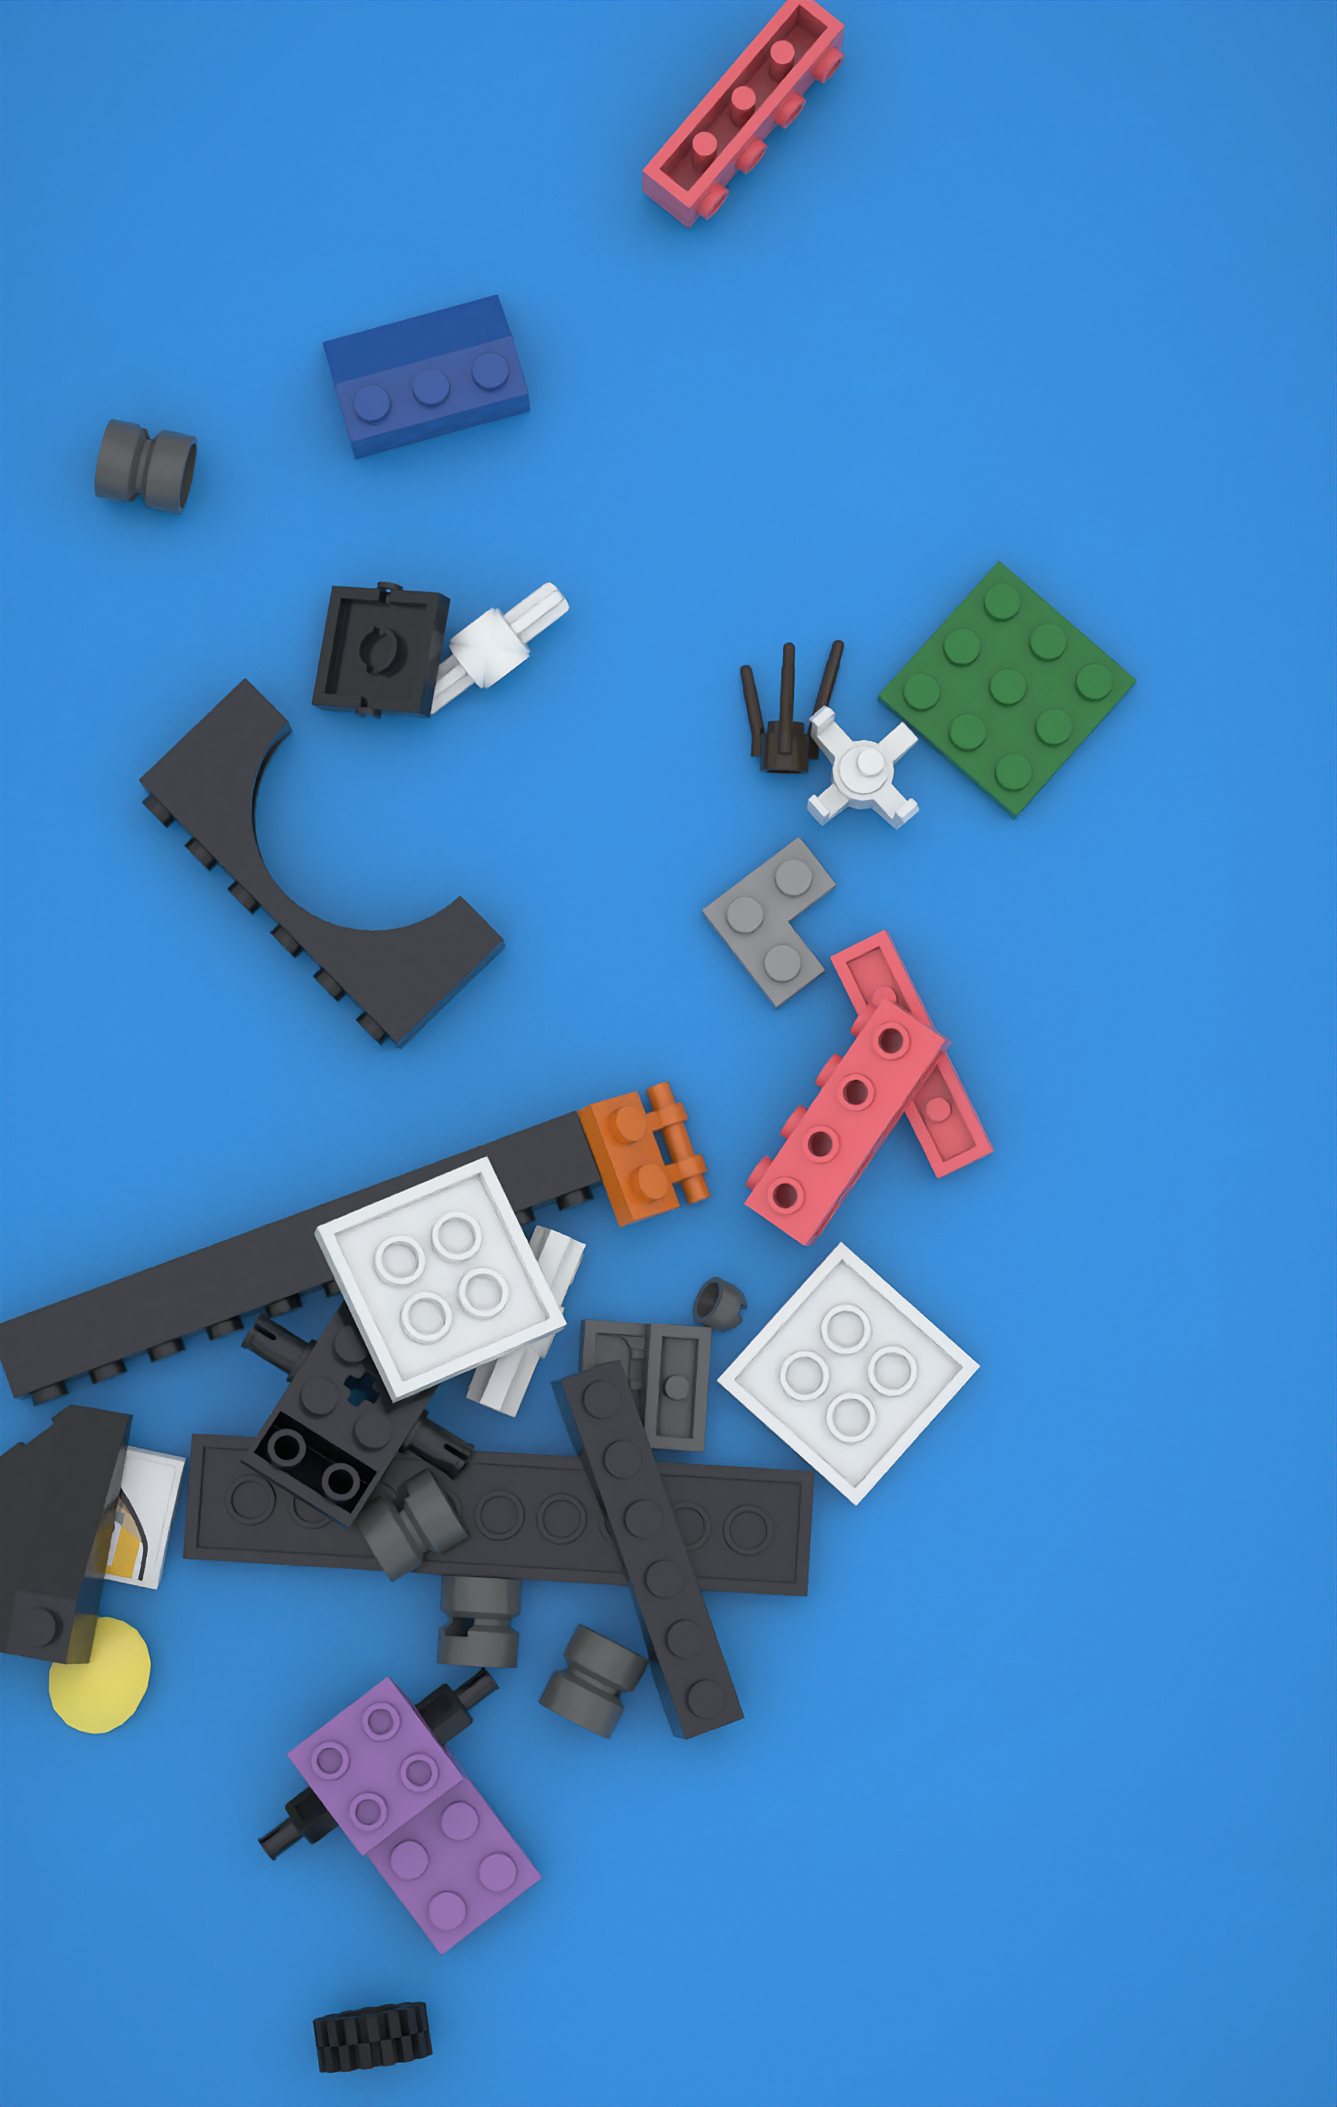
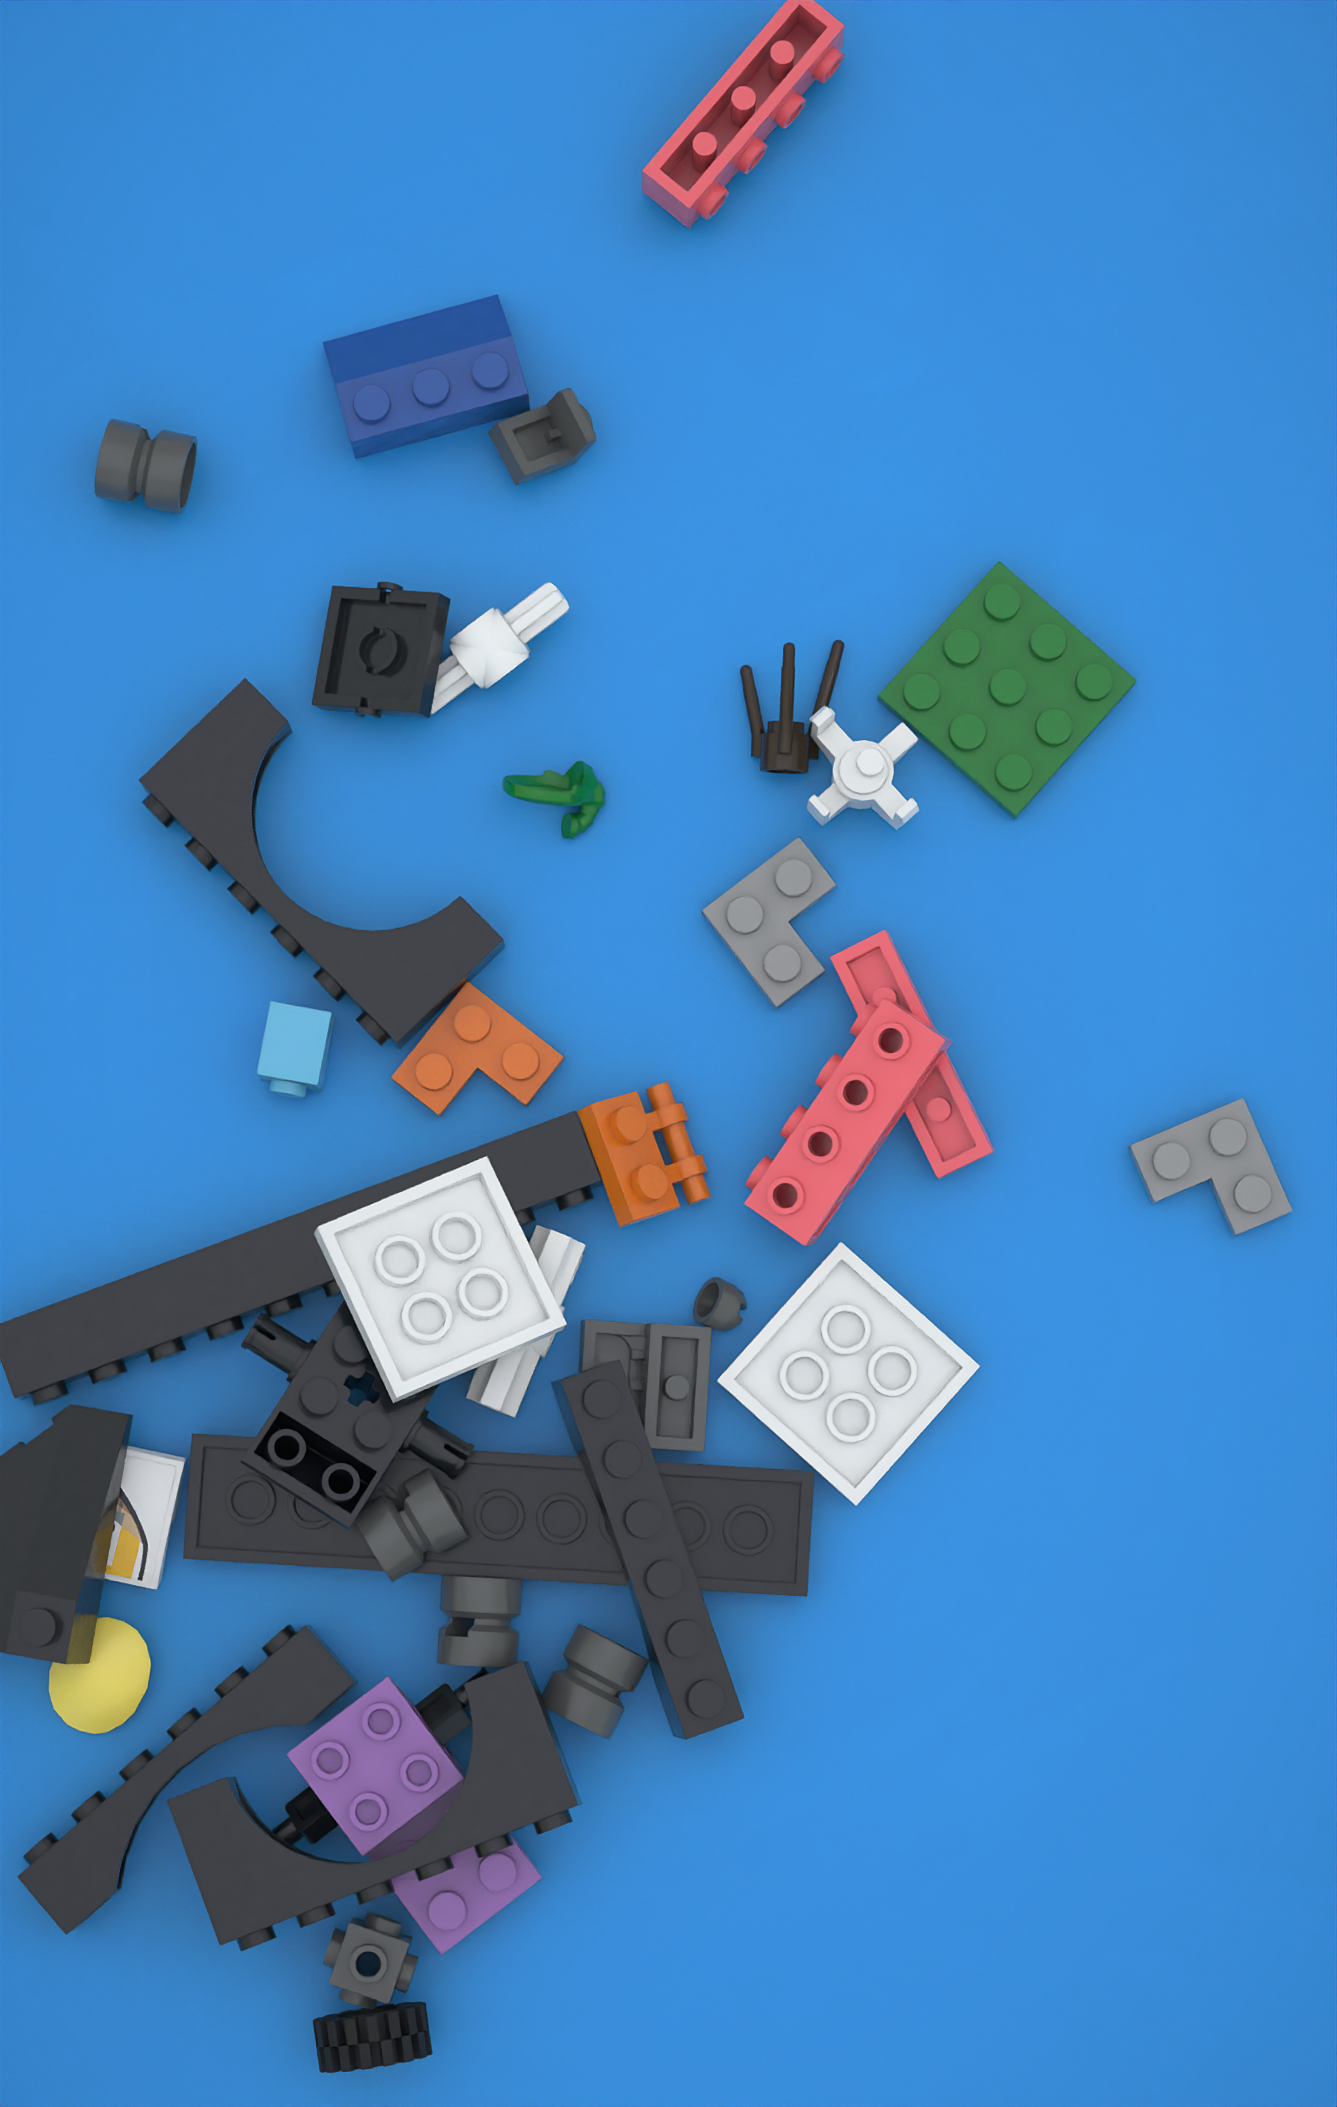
none -> black arch [17,1624,358,1935]
none -> black arch [167,1661,583,1951]
none -> medium azure brick [257,1001,335,1099]
none -> dark grey brick [323,1912,419,2010]
none -> orange plate [391,981,565,1117]
none -> dark grey bracket [488,388,596,485]
none -> green piece [502,761,606,839]
none -> light grey plate [1128,1098,1292,1237]

